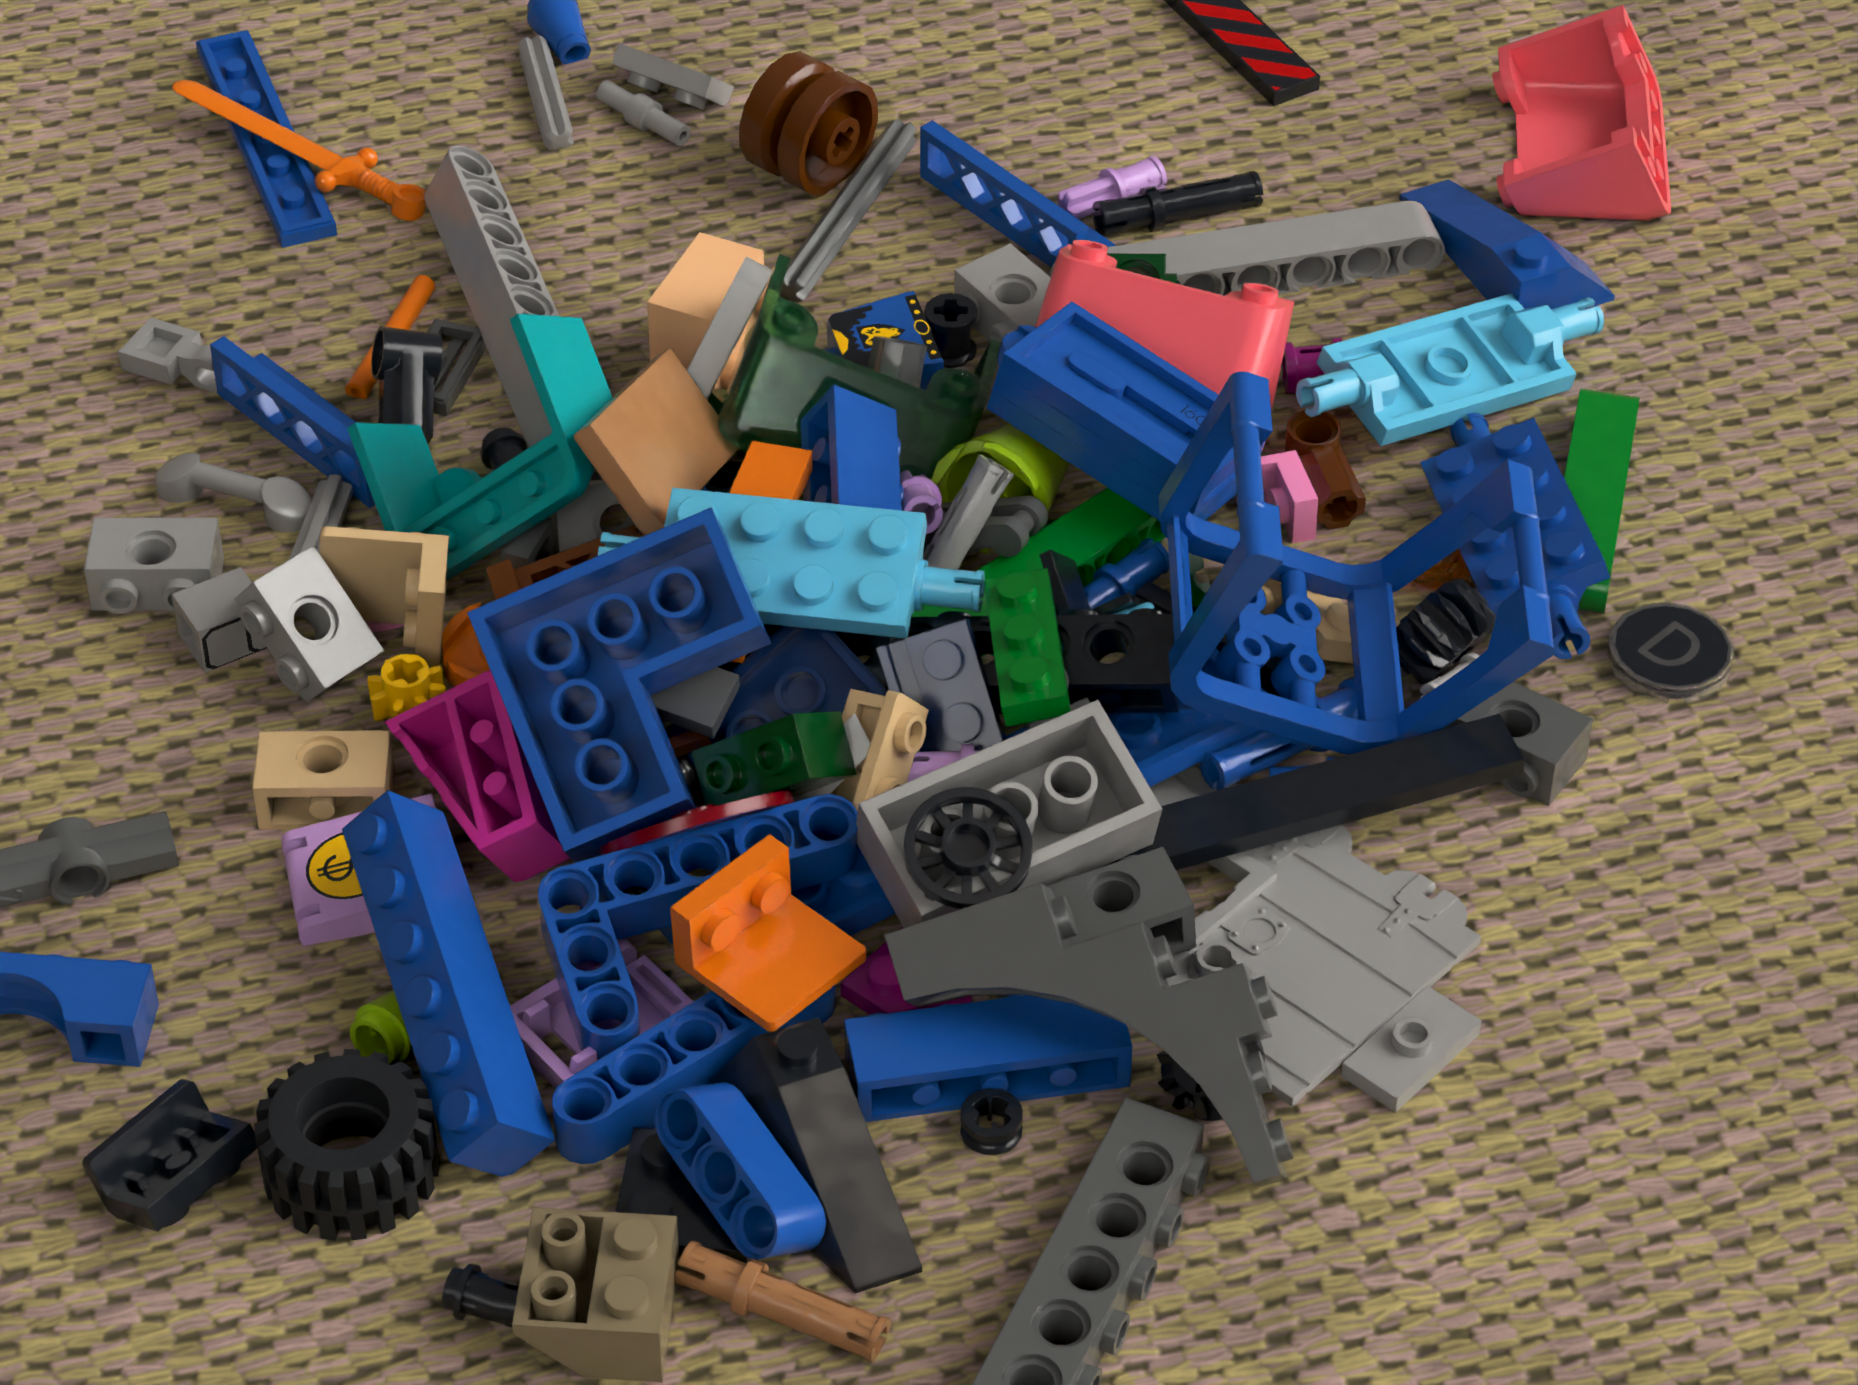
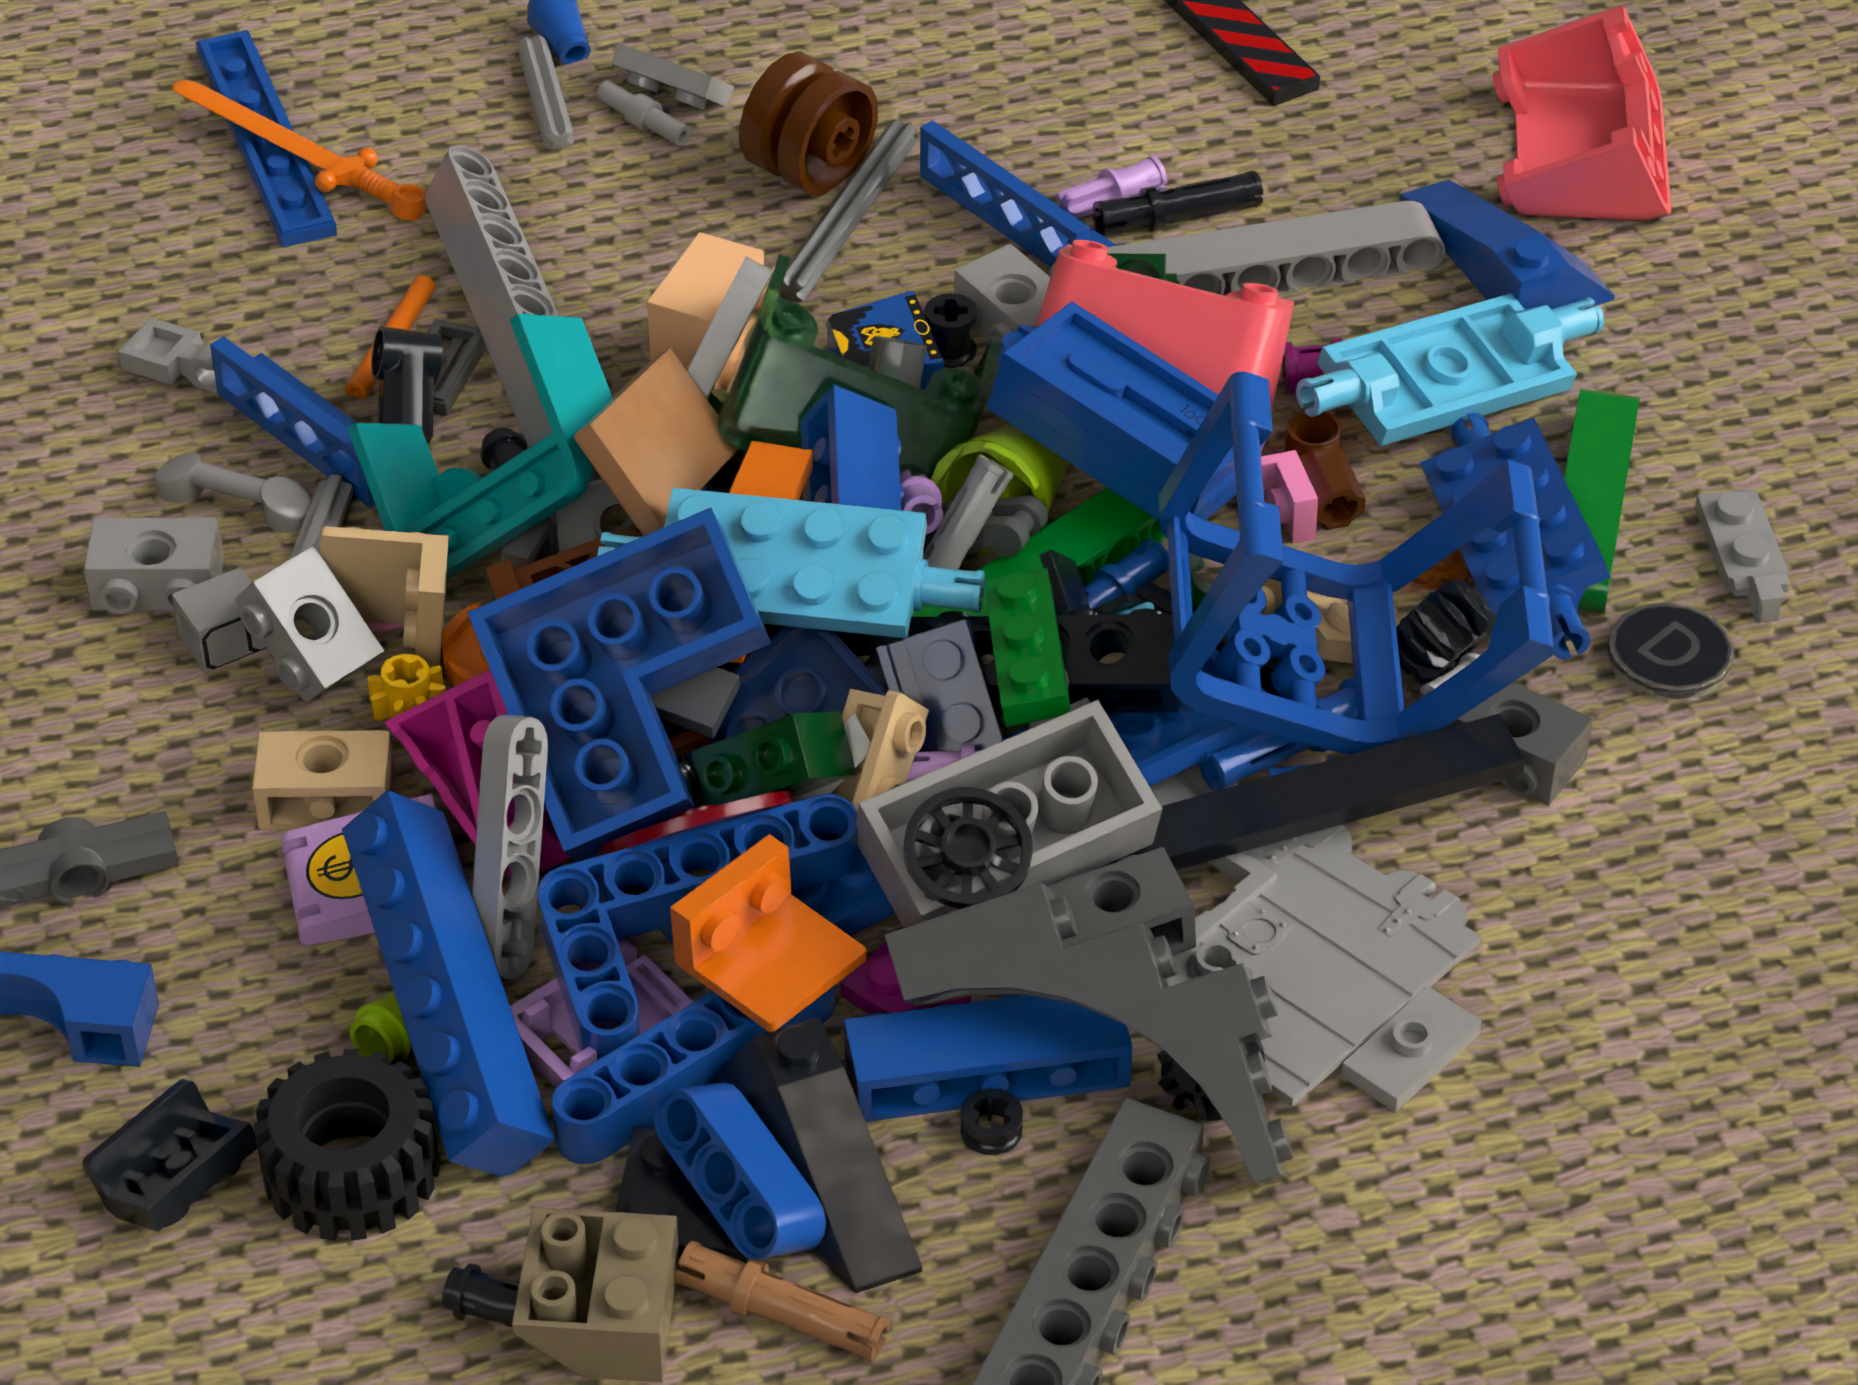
none -> light grey beam [472,714,548,980]
none -> light grey hinge [1695,489,1790,623]

